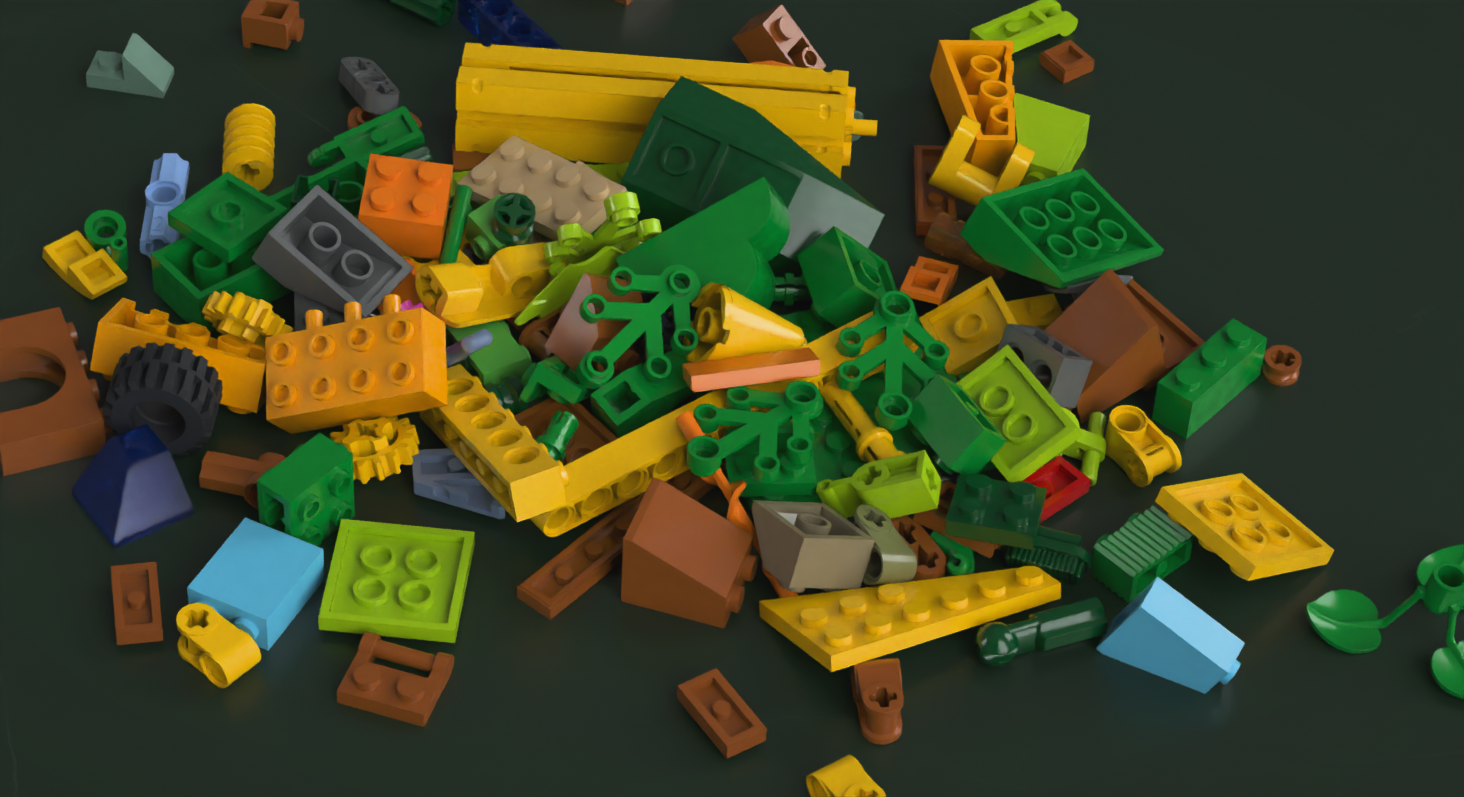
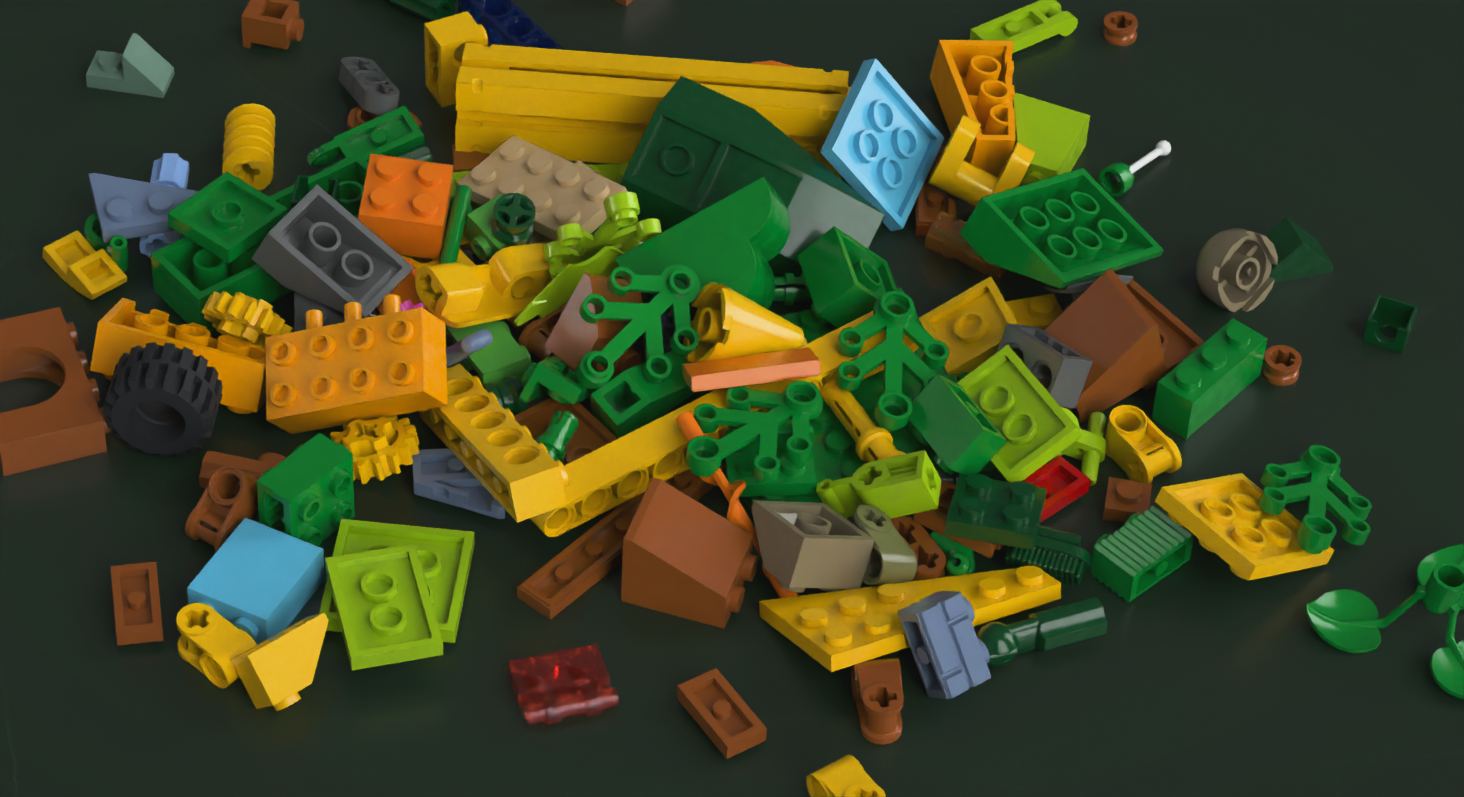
clear blue slope [72,423,194,549] -> none
dark orange plate [337,631,454,727] -> none
dark orange slope [732,4,826,69] -> none
orange slope [900,256,959,305] -> none
dark orange tile [1039,40,1095,84] -> none
medium azure slope [1096,576,1245,694] -> none
none -> sand blue wing [88,173,198,243]
none -> dark orange piece [185,466,259,552]
none -> yellow slope [231,612,329,711]
none -> lime plate [325,543,443,671]
none -> yellow brick [424,11,488,108]
none -> clear red plate [508,643,619,725]
none -> medium azure plate [820,58,944,231]
none -> sand blue brick [898,591,991,699]
none -> green hinge [1098,140,1171,197]
none -> dark orange bush [1103,11,1138,46]
none -> dark orange plate [1103,477,1152,523]
none -> dark tan cylinder [1196,228,1278,312]
none -> green plant [1258,445,1372,554]
none -> dark green slope [1264,217,1334,284]
none -> dark green piece [1363,294,1418,353]

